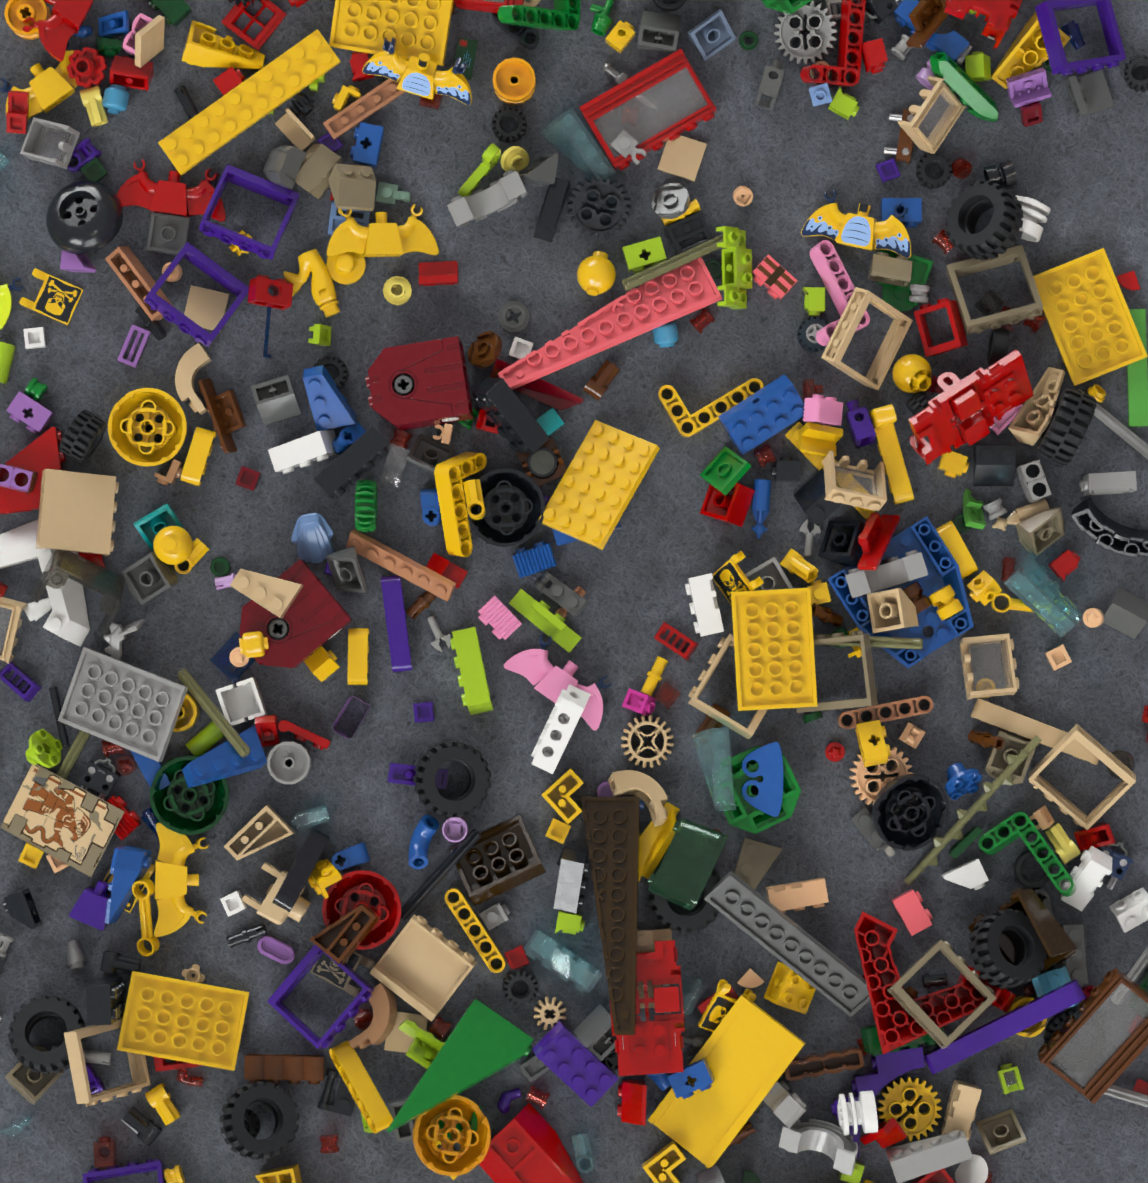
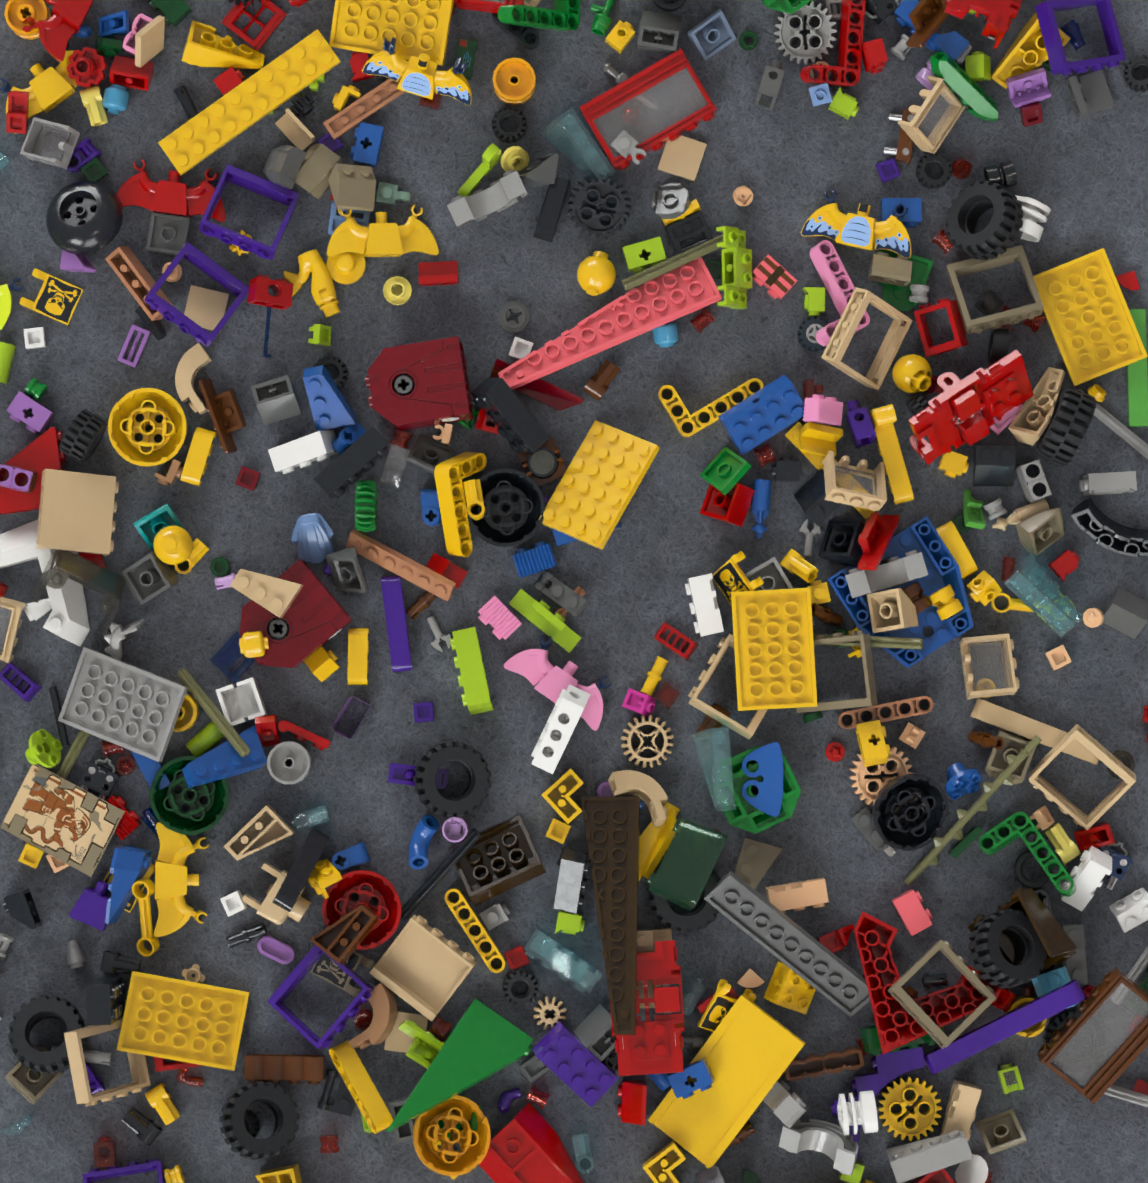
light nougat tile [229,647,250,667] -> none
reddish brown tile [468,331,502,369] -> none
teal brick [536,408,564,436] -> none
red panel [860,1117,907,1149] -> none
white slope [941,858,989,890] -> none
none -> red slope [816,924,854,953]

